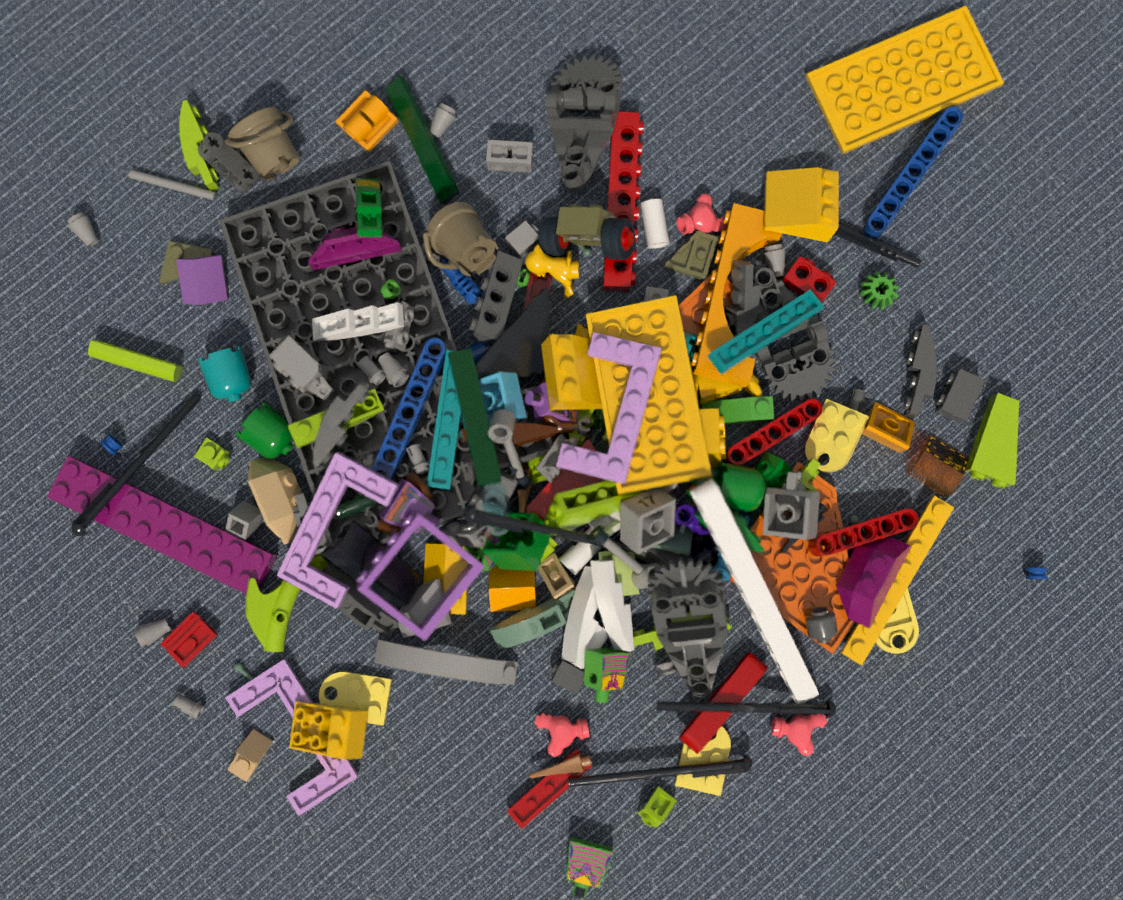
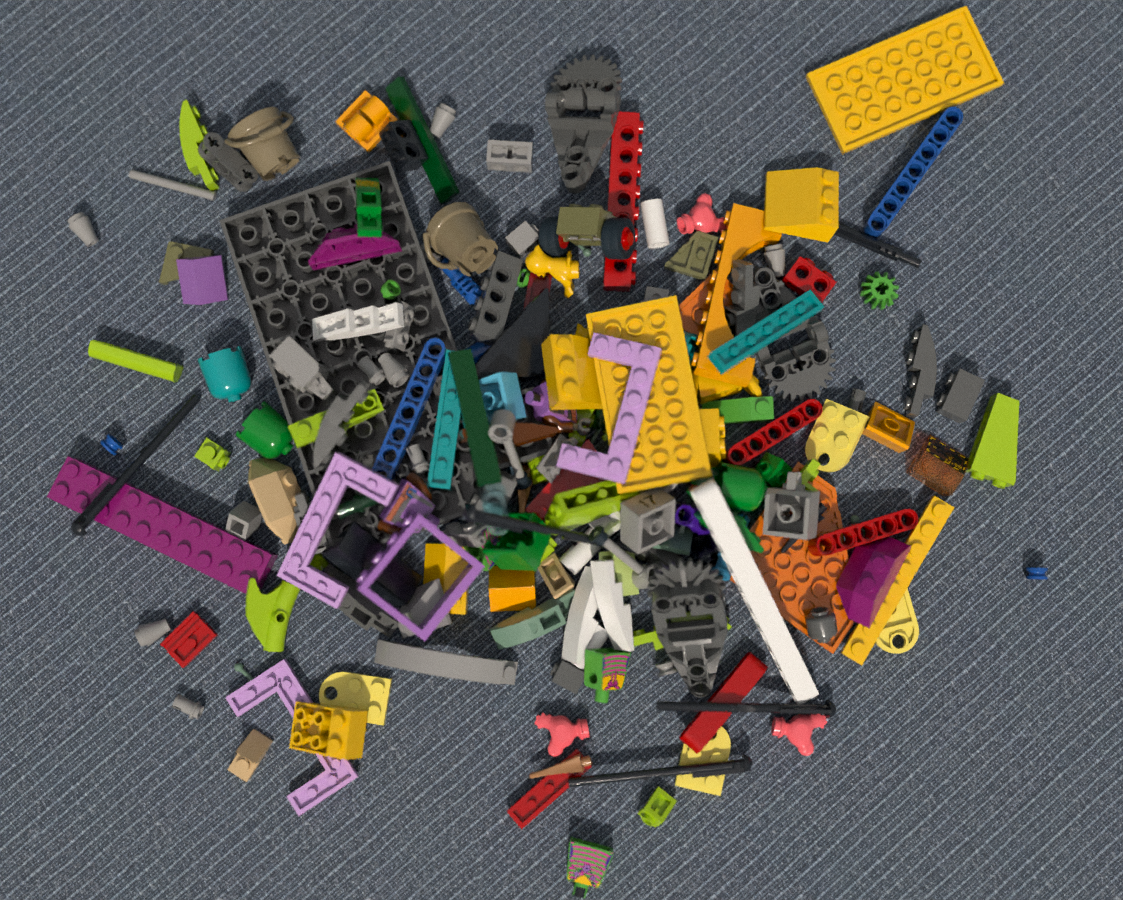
none -> black brick [379,120,429,173]

